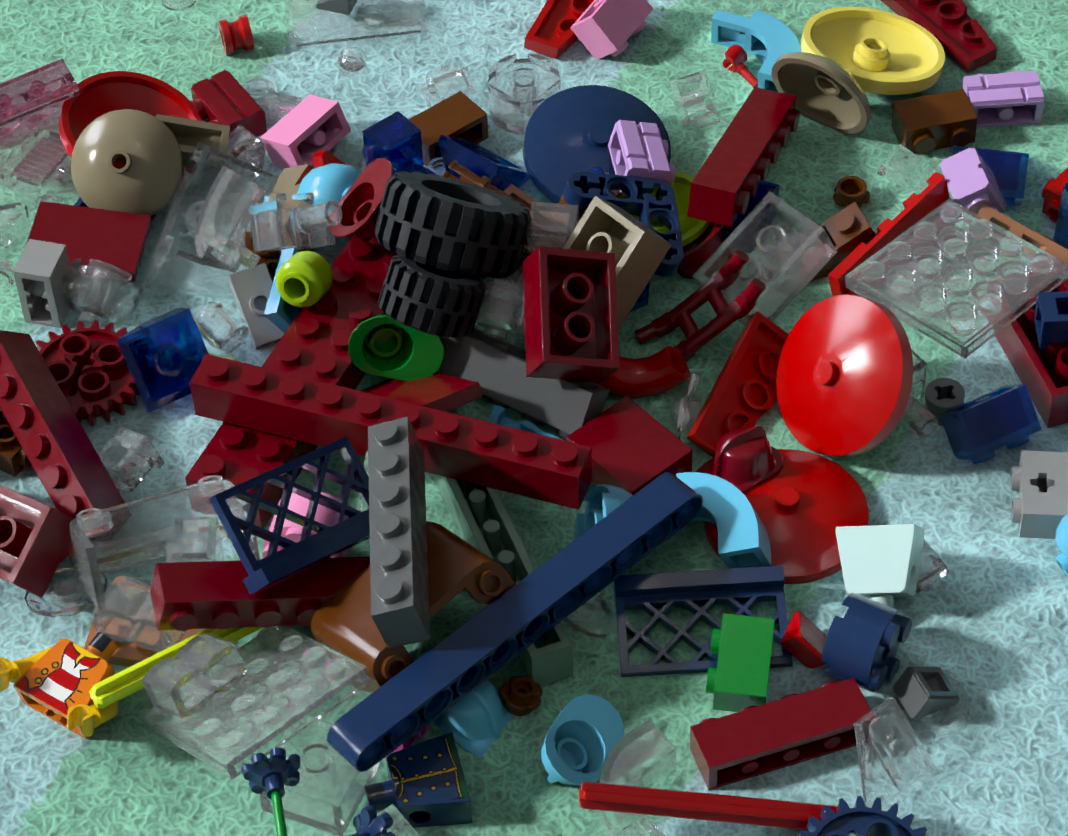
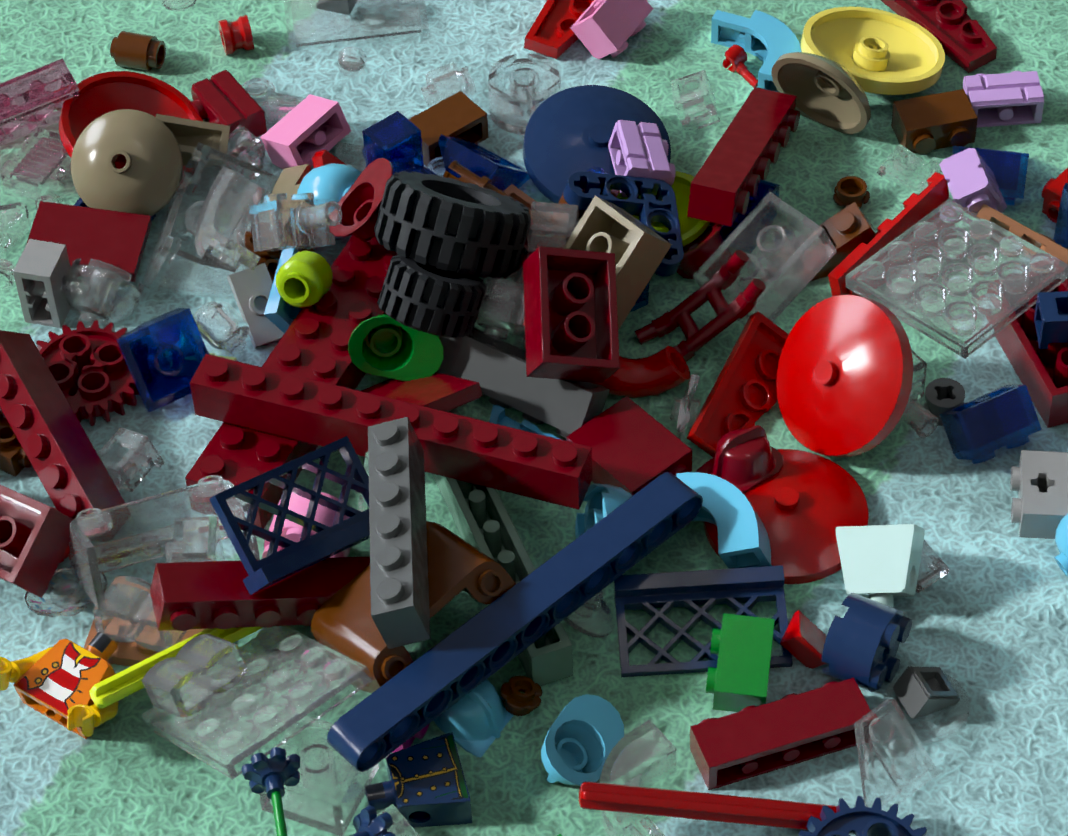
none -> reddish brown brick [110,31,166,71]

